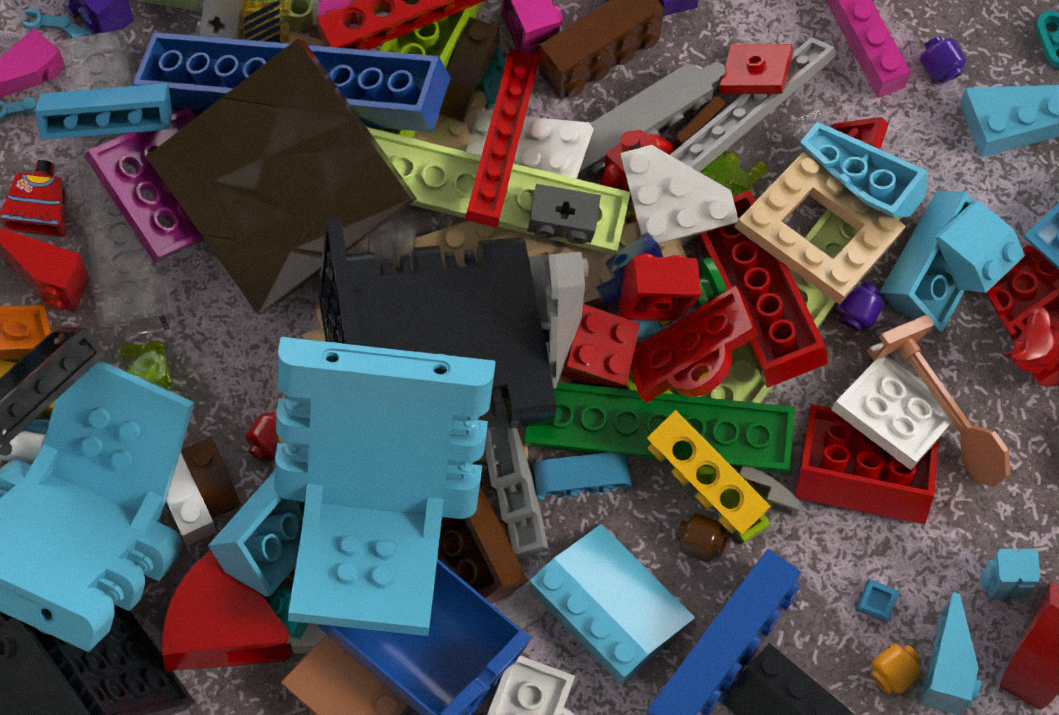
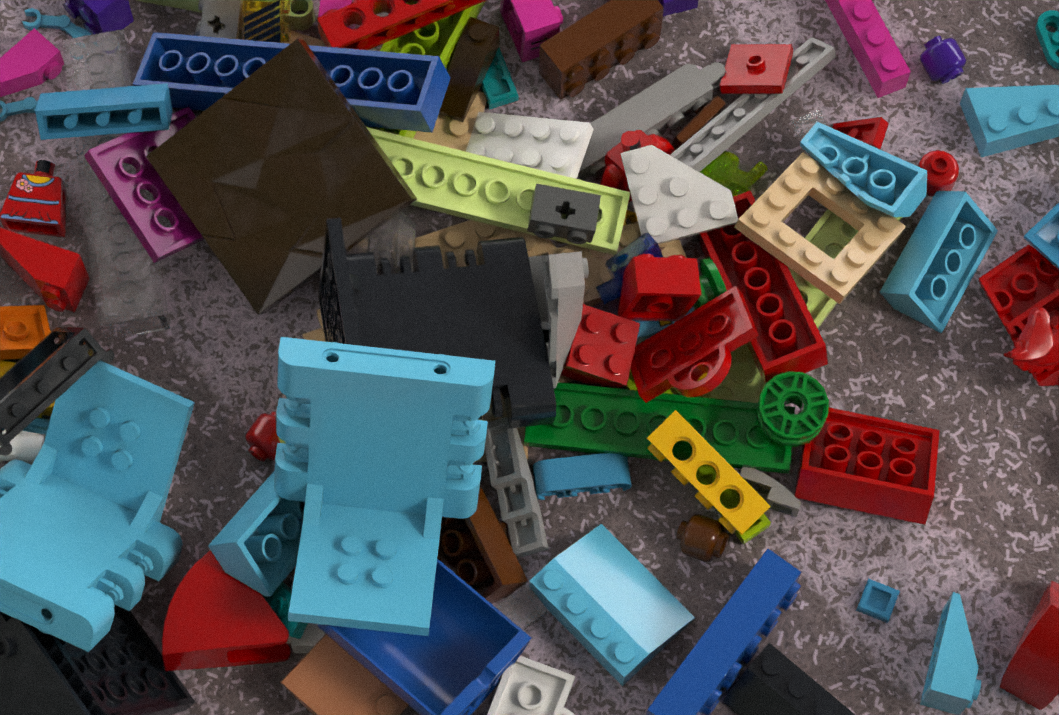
clear neon green piece [121,340,171,389] -> none
white slope [166,452,217,546] -> none
reddish brown slope [181,436,241,518] -> none
red plate [465,48,539,228] -> none
white plate [831,356,953,470] -> none
dark purple head [836,281,884,332] -> none
nougat piece [867,315,1010,487] -> none
light orange head [870,644,922,694] -> none
medium azure slope [935,200,1025,293] -> none
medium azure brick [980,549,1041,599] -> none
none -> green wheel [756,371,829,447]
none -> red head [918,150,959,196]

